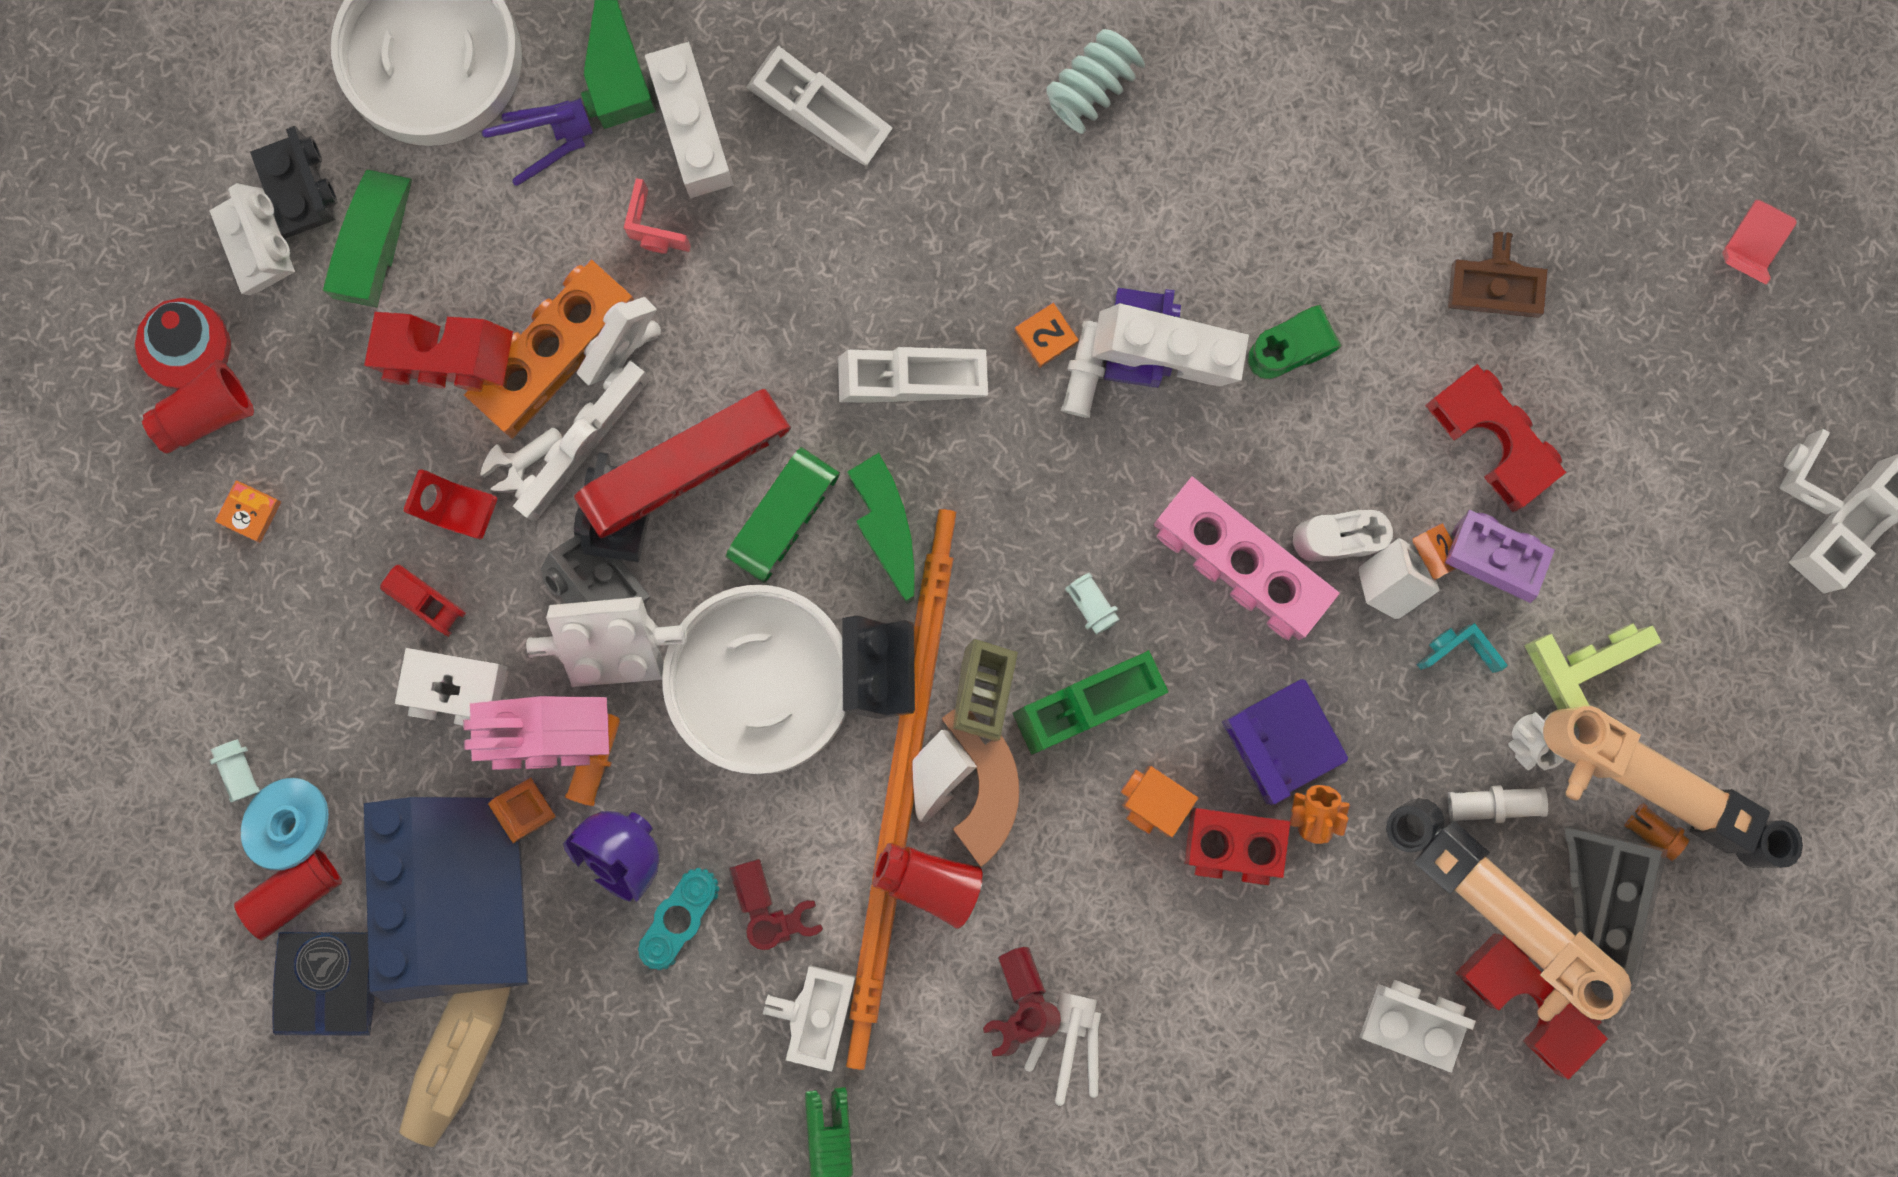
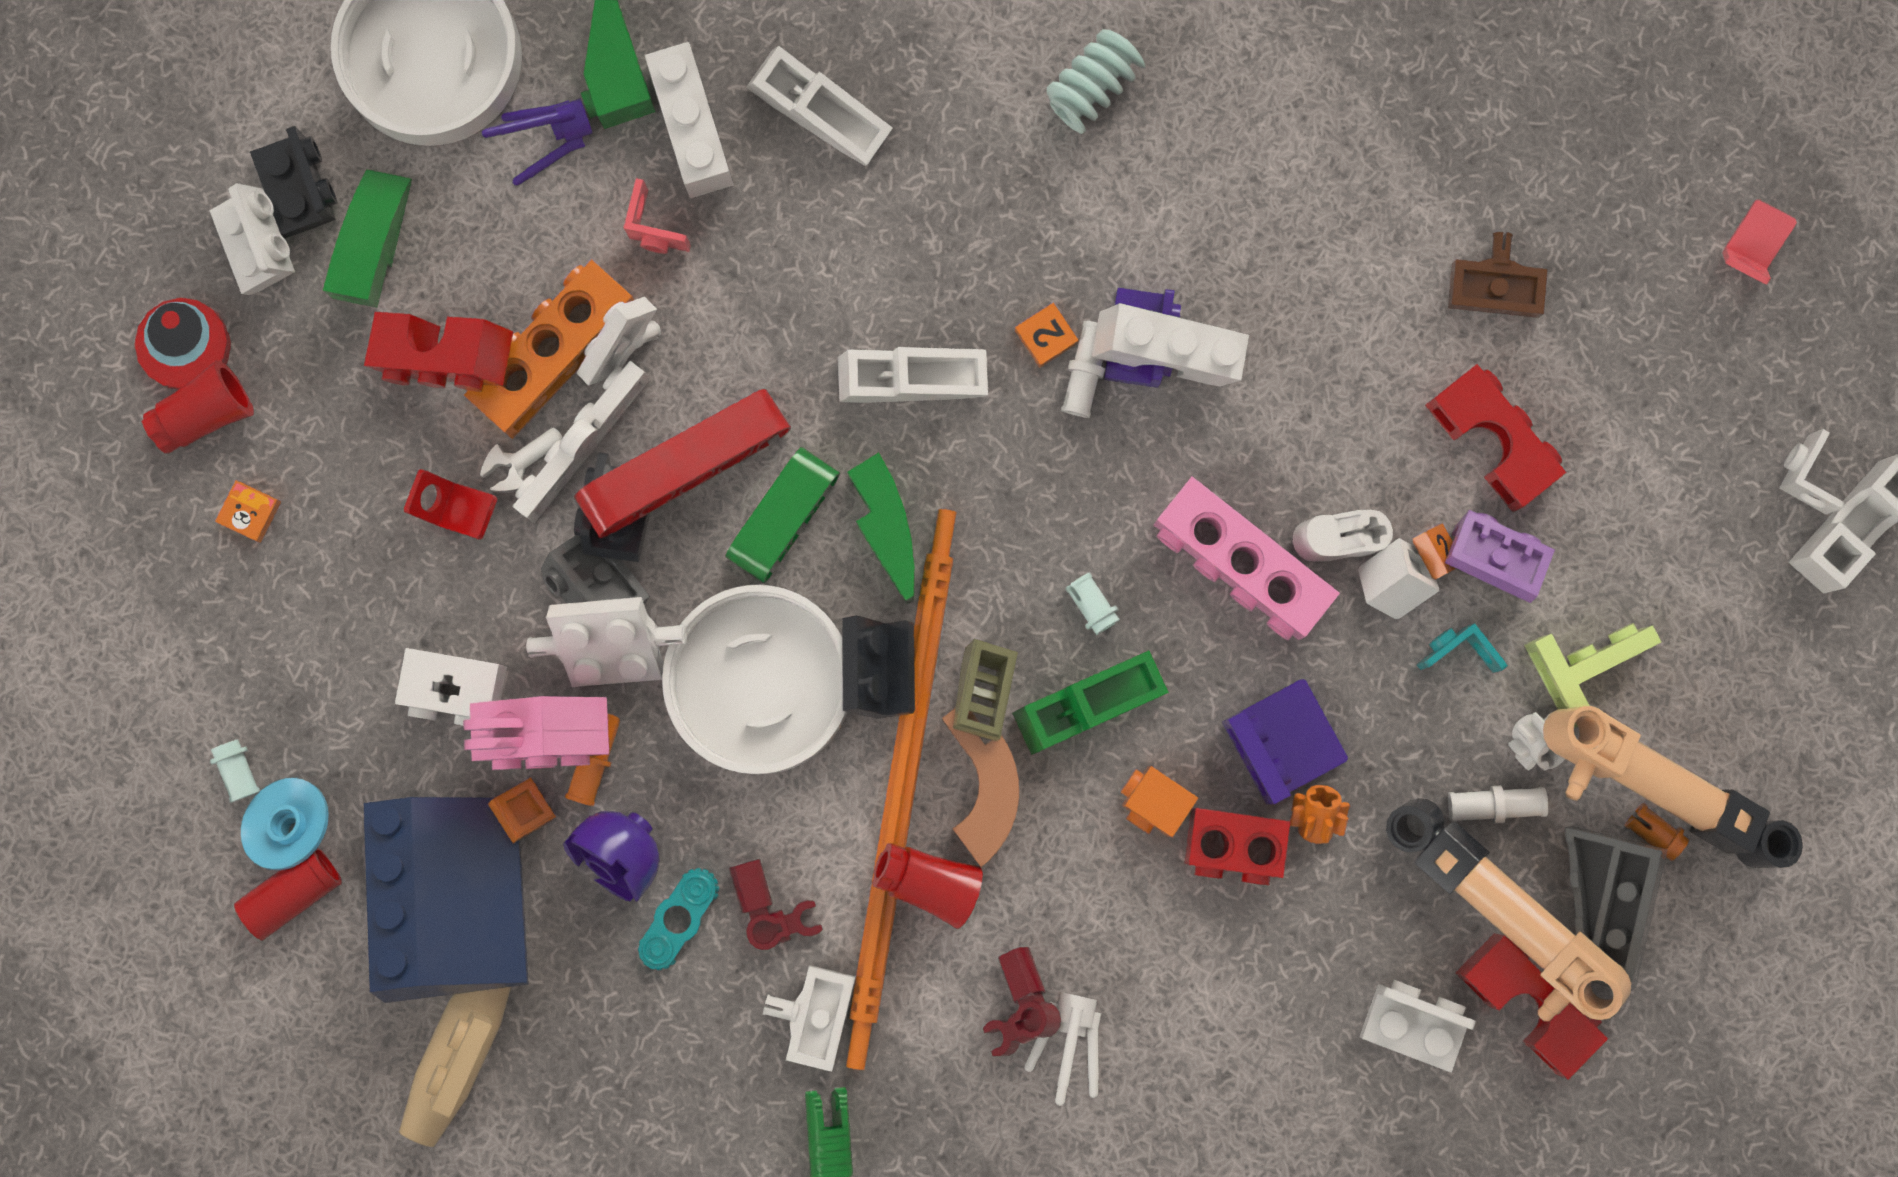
black slope [272,932,375,1036] -> none
red bar [380,564,466,637] -> none
white slope [912,730,977,822] -> none
green piece [1248,305,1342,380] -> none

